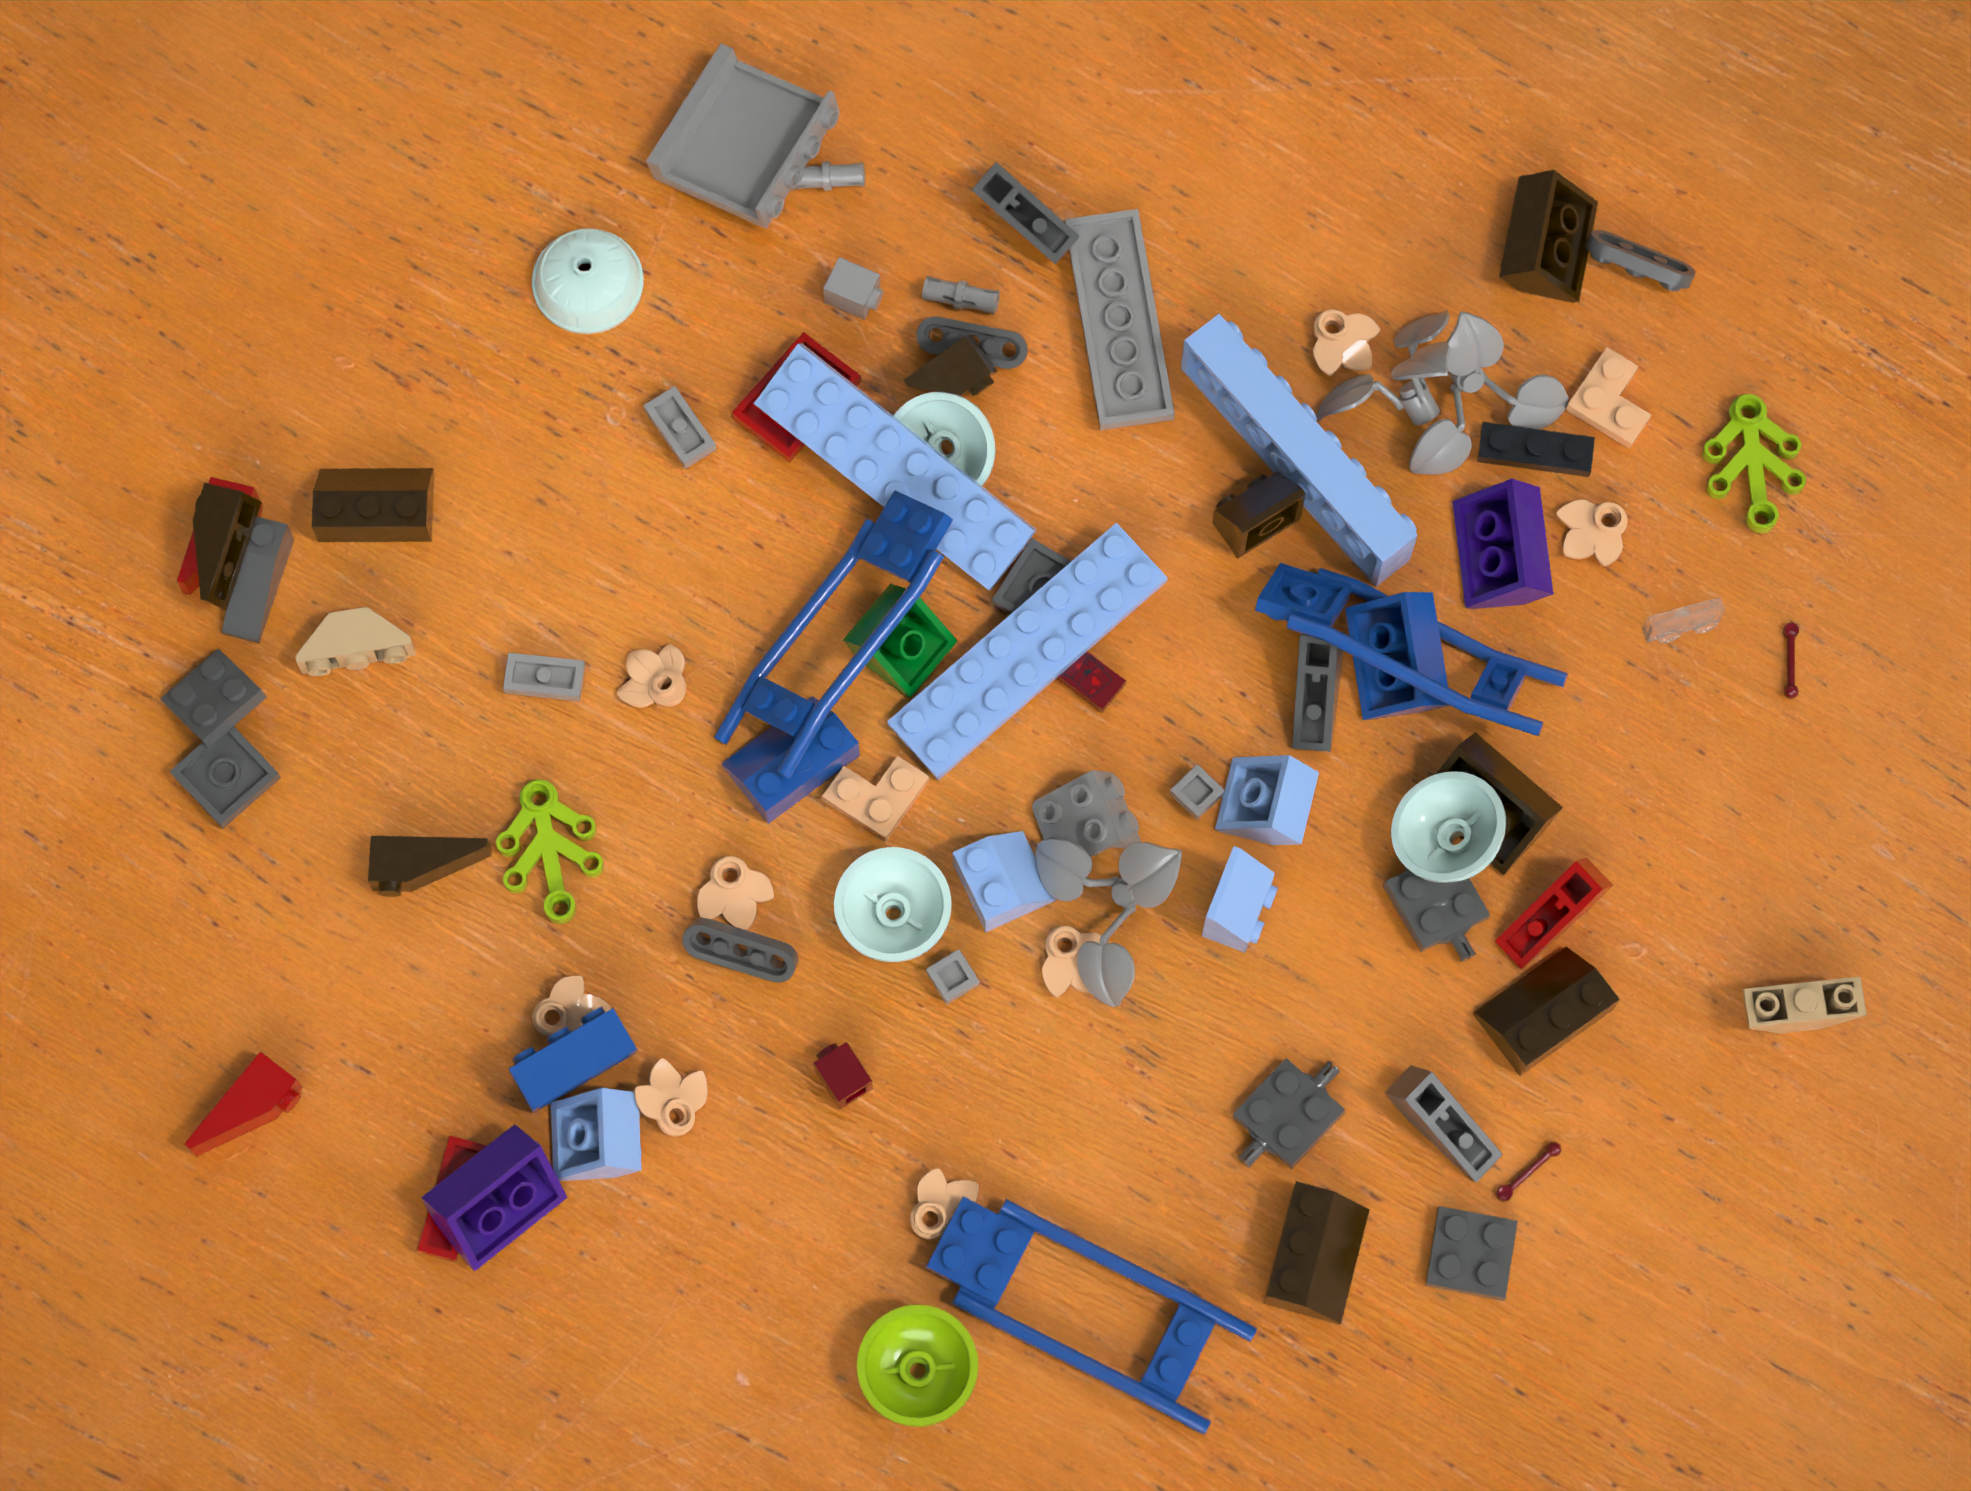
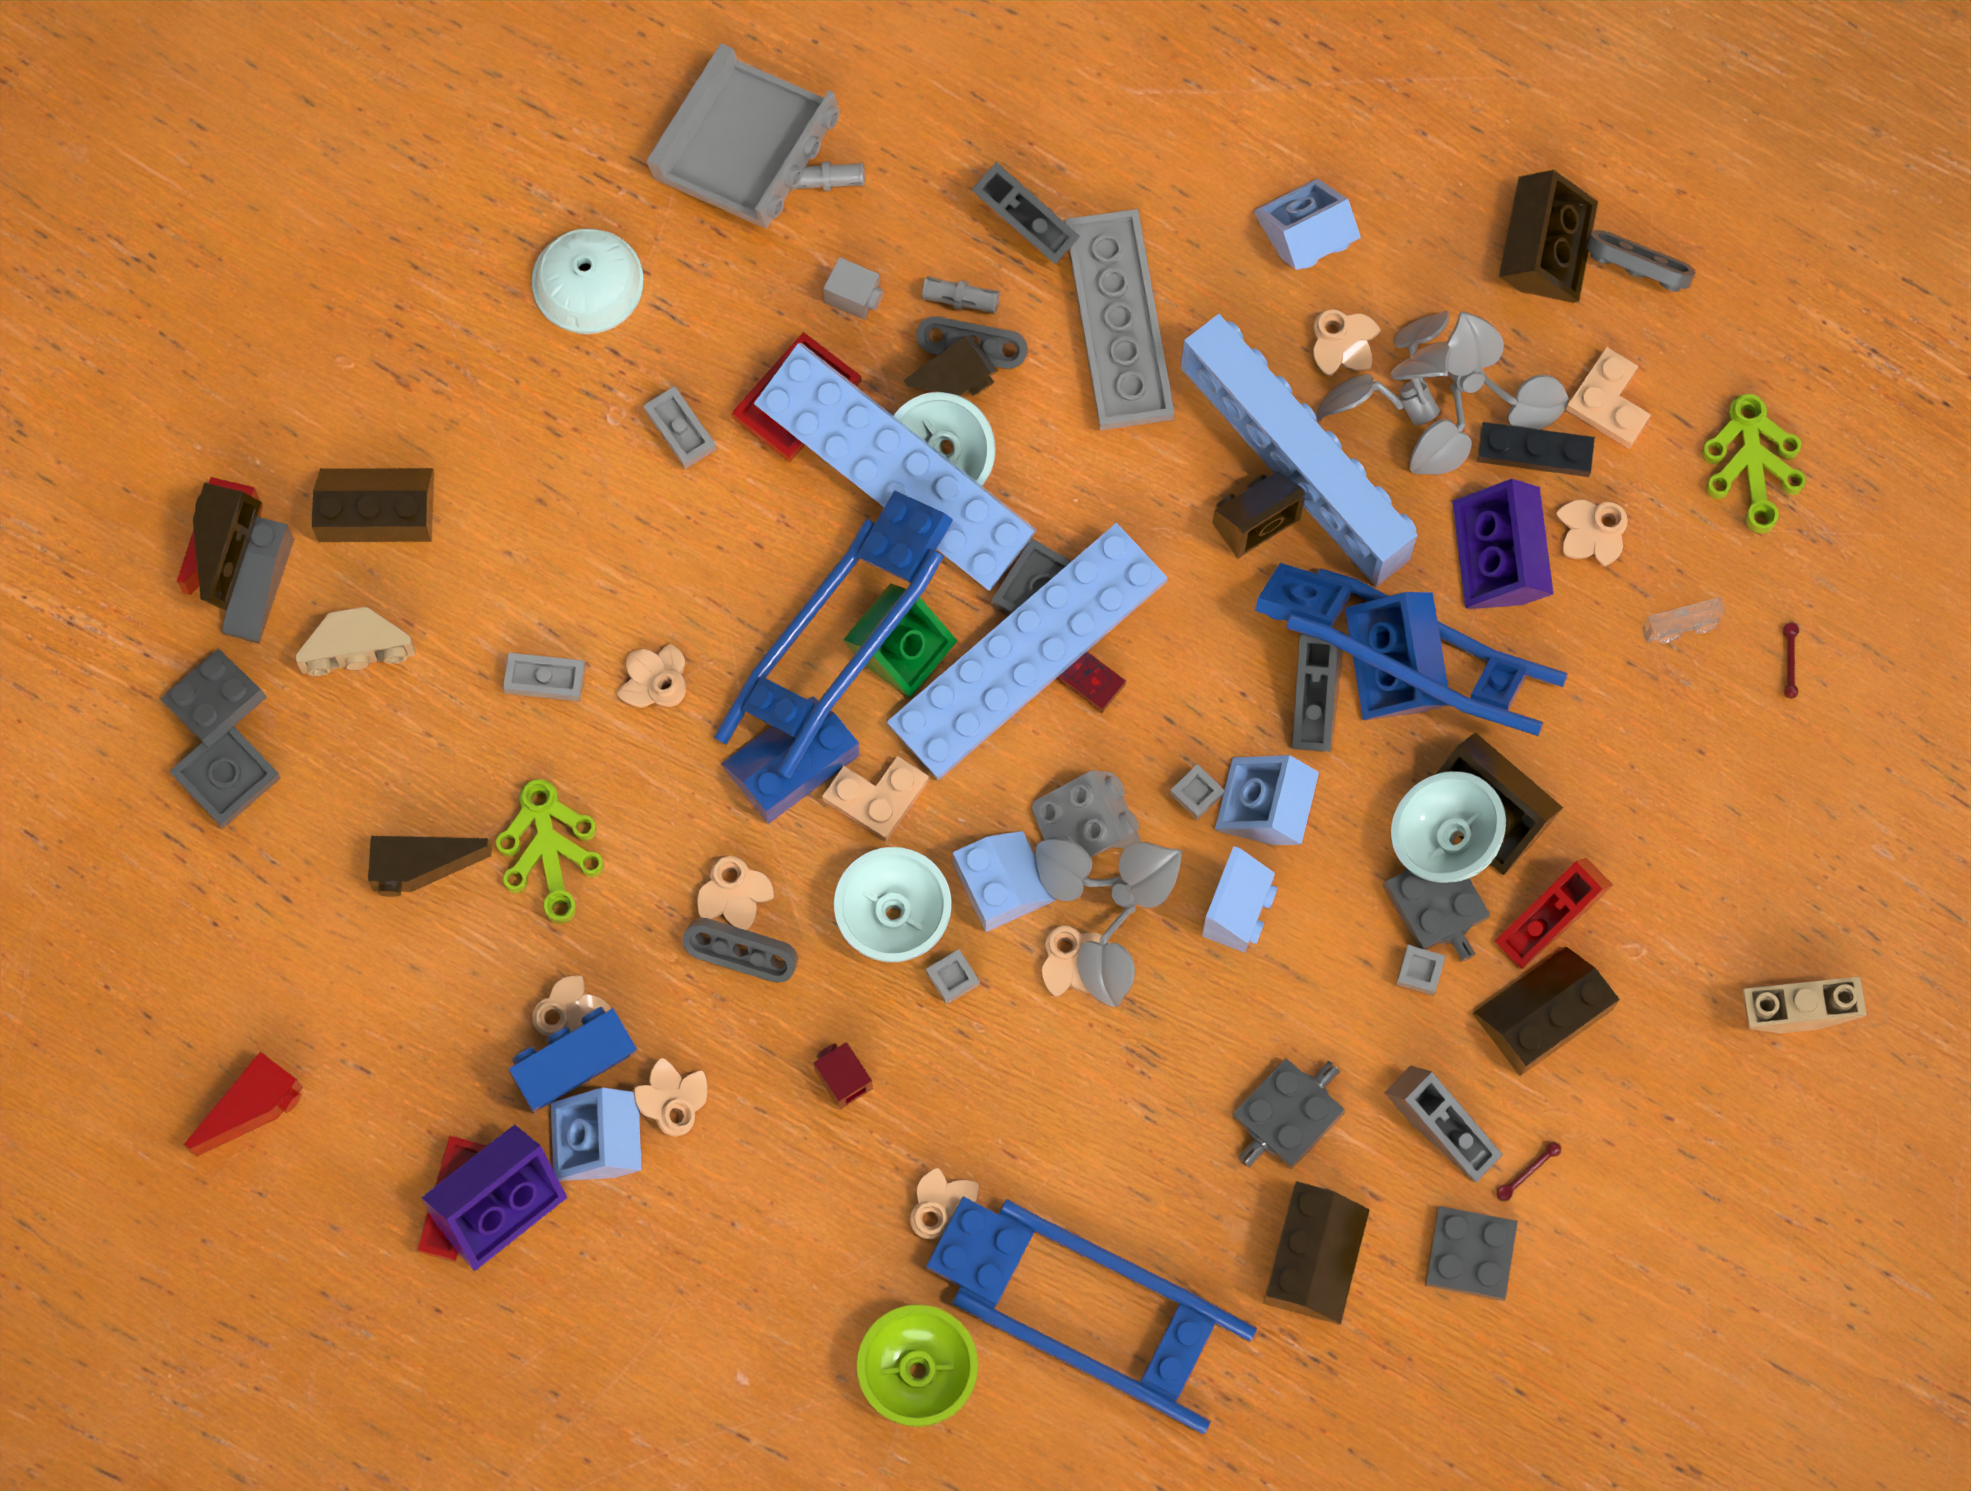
none -> light blue slope [1254,178,1361,270]
none -> light grey plate [1396,945,1446,996]

